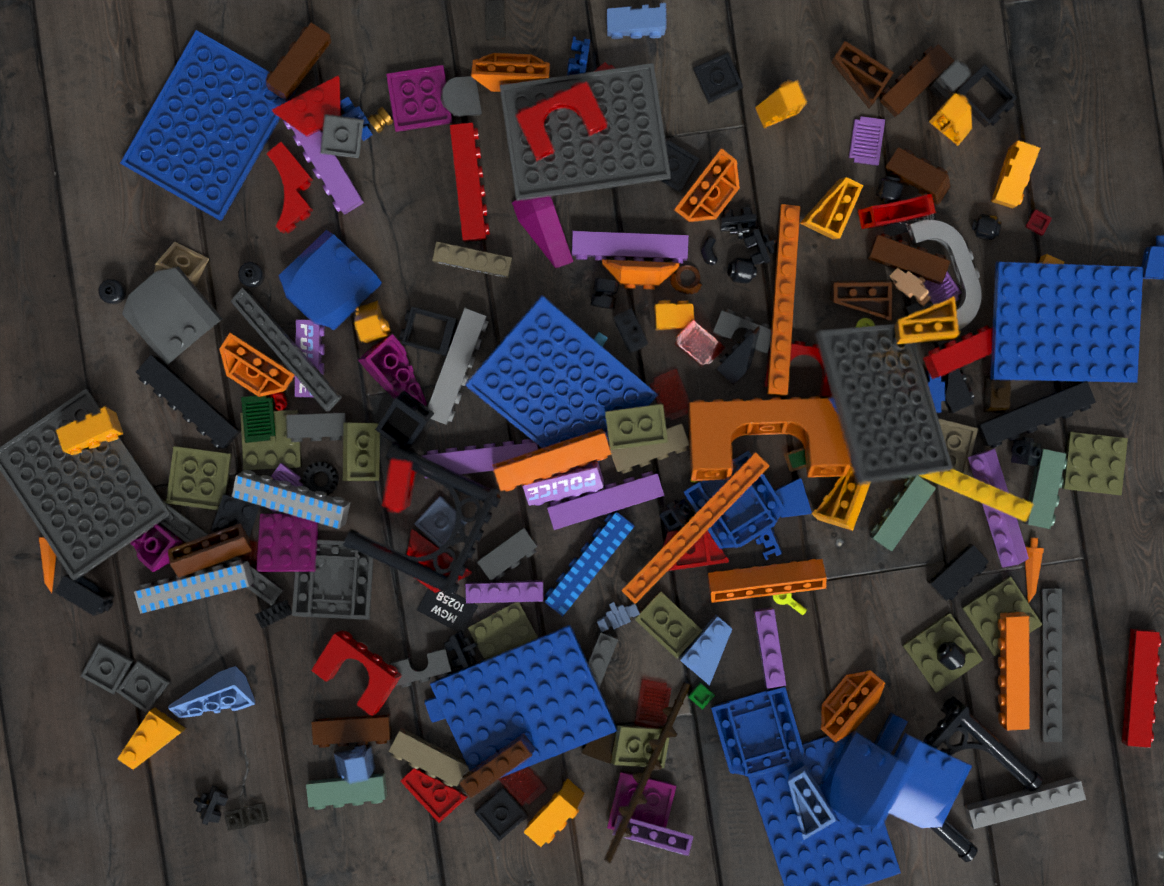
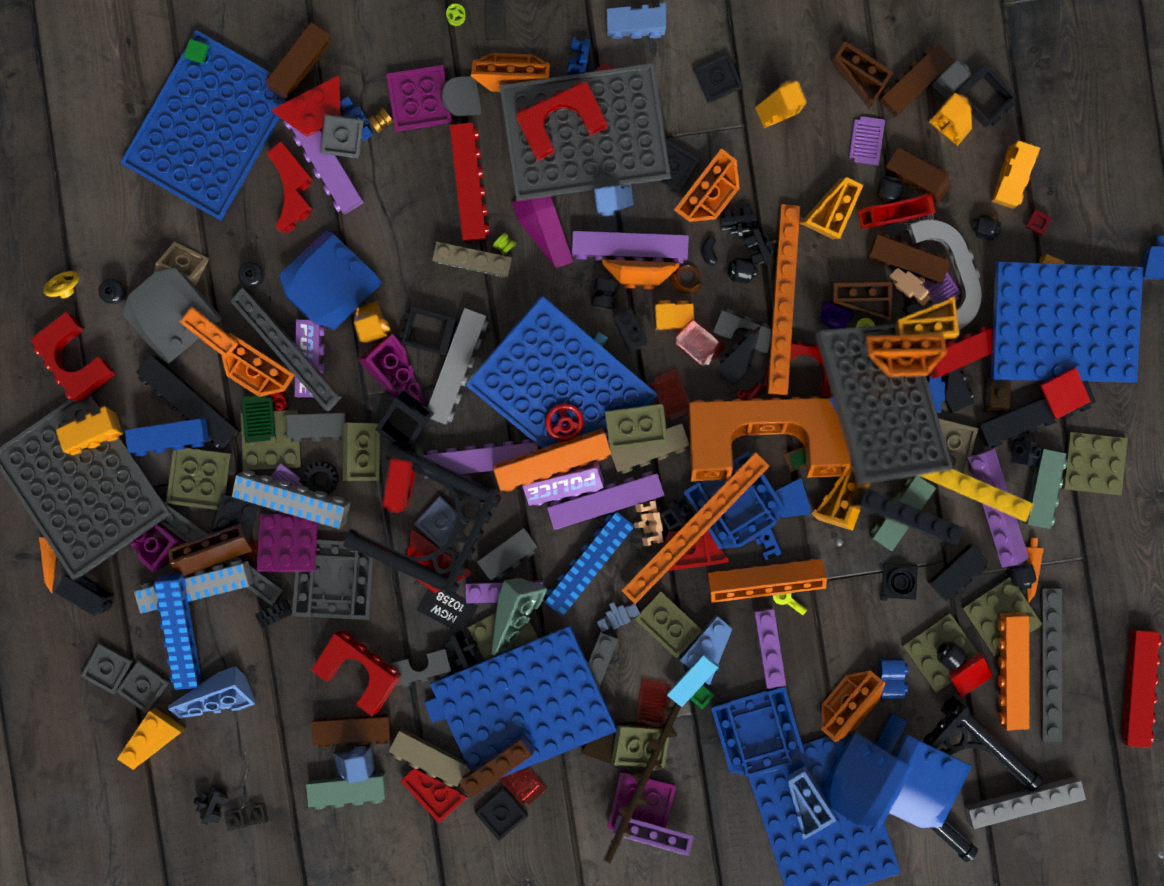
light orange wedge [524,778,585,847] -> none
none -> red arch [30,312,117,402]
none -> yellow piece [43,271,79,298]
none -> blue wedge [125,419,209,456]
none -> blue brick [153,573,202,690]
none -> orange tile [180,306,239,359]
none -> green tile [184,39,209,64]
none -> lime wheel [446,3,466,26]
none -> lime wheel [492,232,516,256]
none -> sand green wedge [492,578,547,655]
none -> red piece [545,403,584,441]
none -> medium blue wedge [593,185,634,216]
none -> light nougat piece [634,501,664,546]
none -> medium azure tile [667,653,719,707]
none -> red arm [737,382,764,401]
none -> dark purple piece [820,301,854,329]
none -> black arch [849,487,963,546]
none -> orange wedge [866,335,947,376]
none -> blue brick [878,658,908,699]
none -> black hat [880,564,918,601]
none -> red tile [948,653,993,698]
none -> black head [1009,560,1037,590]
none -> red tile [1039,367,1091,419]

